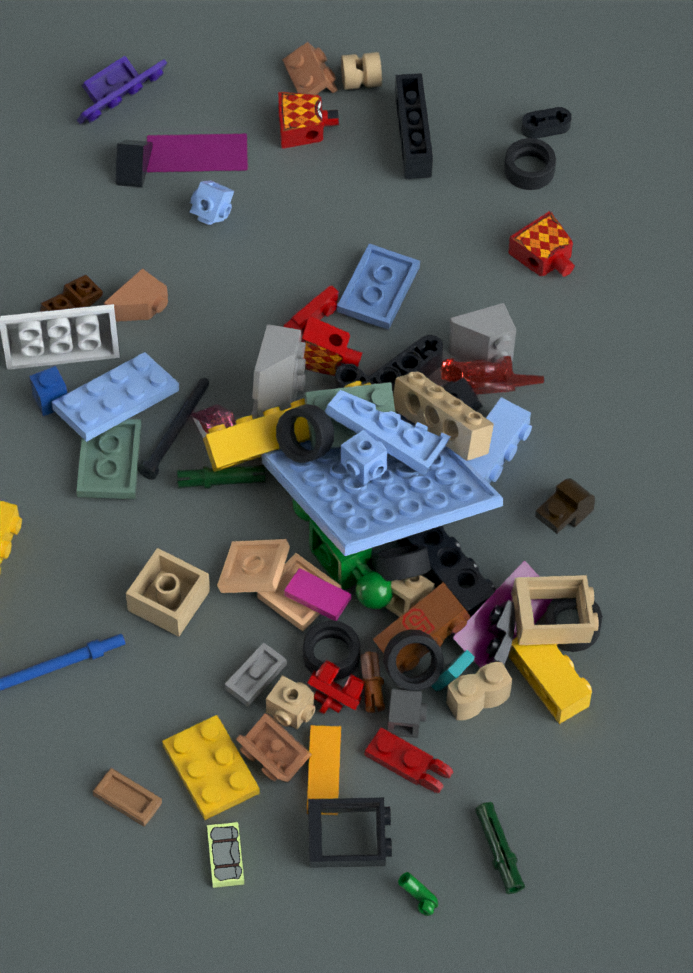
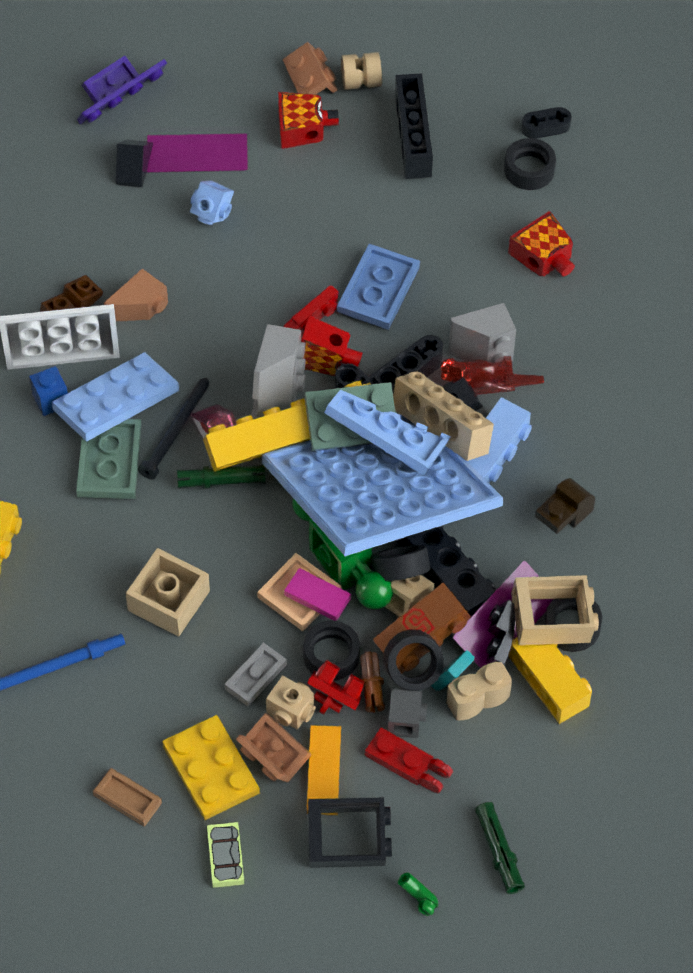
light nougat plate [217,539,290,593] -> none
black tyre [276,404,334,463] -> none
light blue brick [341,430,387,484] -> none

